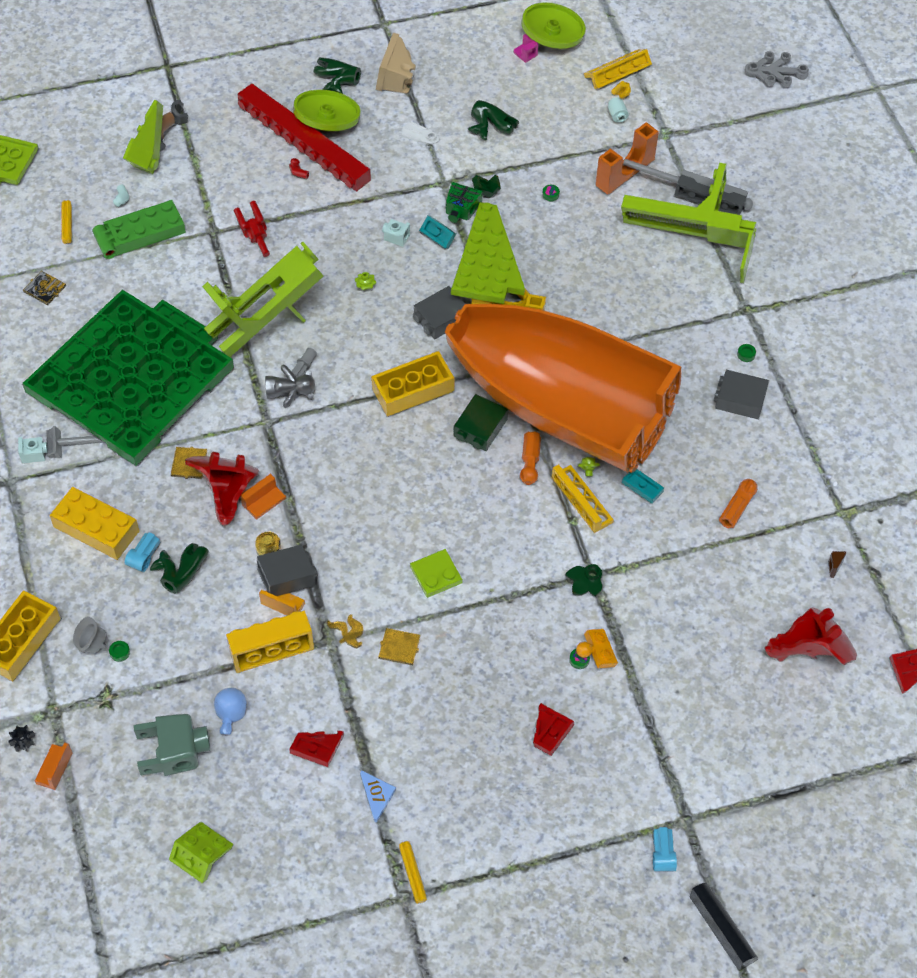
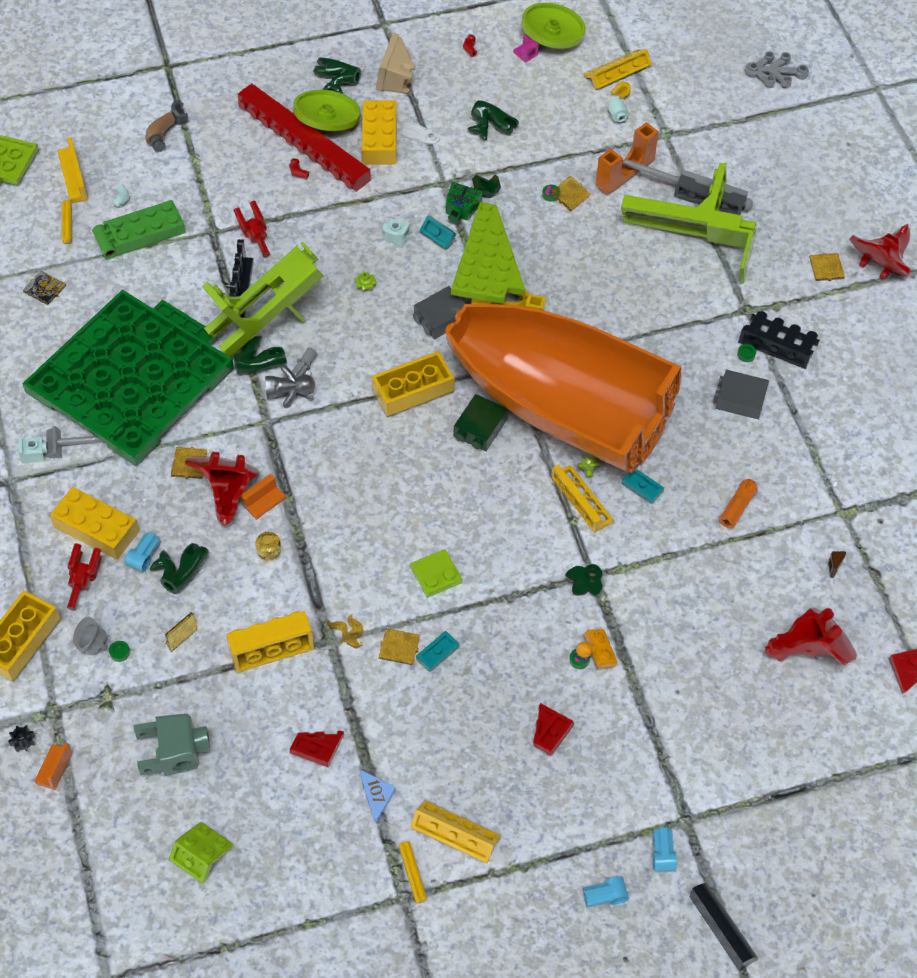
lime wedge [123,100,163,174] -> none
light blue hair [214,688,247,735] -> none
dark grey brick [257,544,317,596] -> none
light orange panel [259,590,305,616] -> none
orange piece [520,431,541,485] -> none
none -> yellow fence [57,137,88,204]
none -> red plant [67,543,102,610]
none -> clear yellow piece [165,612,198,652]
none -> black fence [229,239,254,318]
none -> dark green piece [234,336,287,374]
none -> yellow brick [362,100,397,165]
none -> yellow fence [410,800,501,863]
none -> teal plate [416,631,459,672]
none -> red arm [463,34,477,57]
none -> clear yellow piece [551,175,591,211]
none -> medium azure piece [583,876,629,908]
none -> black fence [738,311,820,369]
none -> clear yellow piece [809,253,845,281]
none -> red animal [849,224,911,280]

